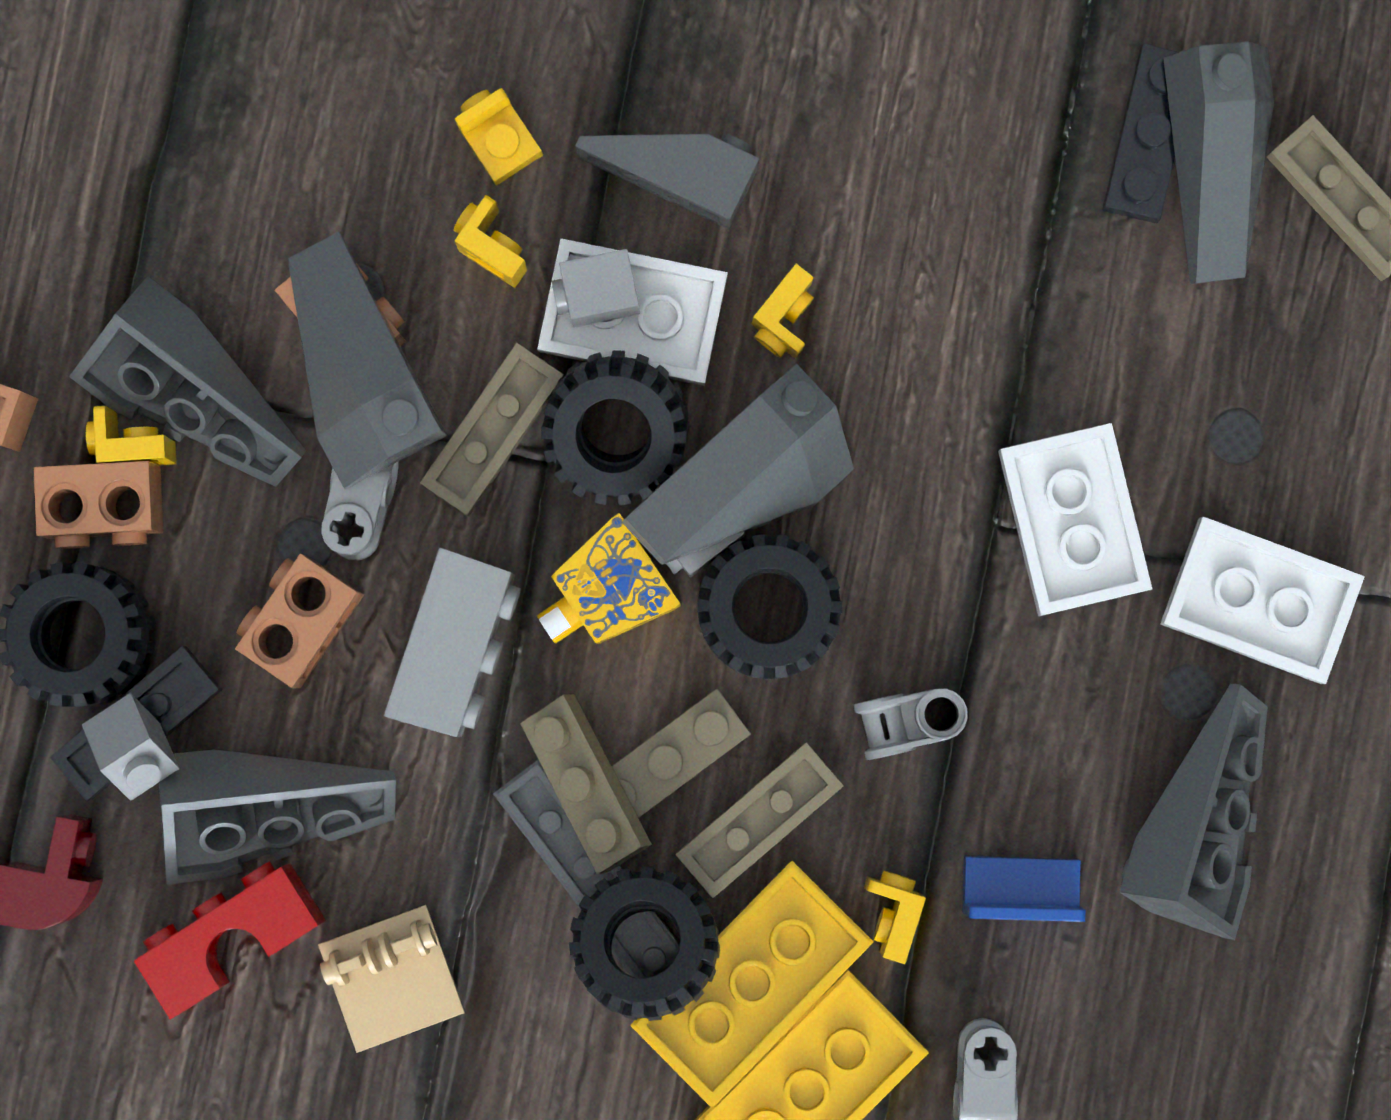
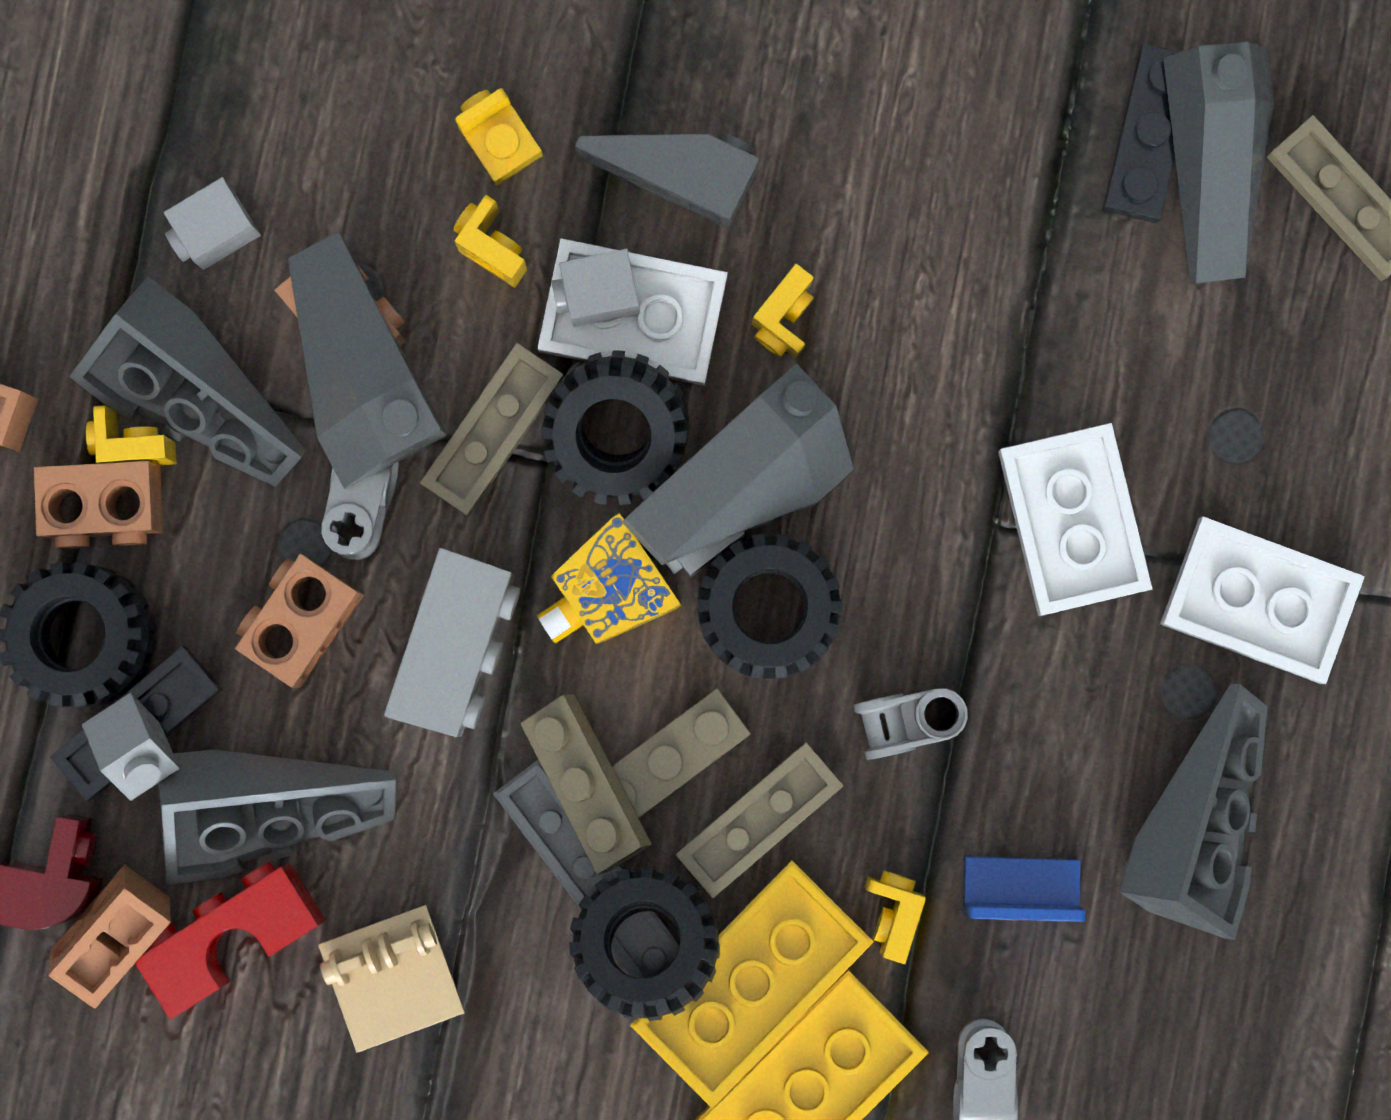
none -> nougat brick [48,864,171,1009]
none -> light grey brick [163,177,261,270]

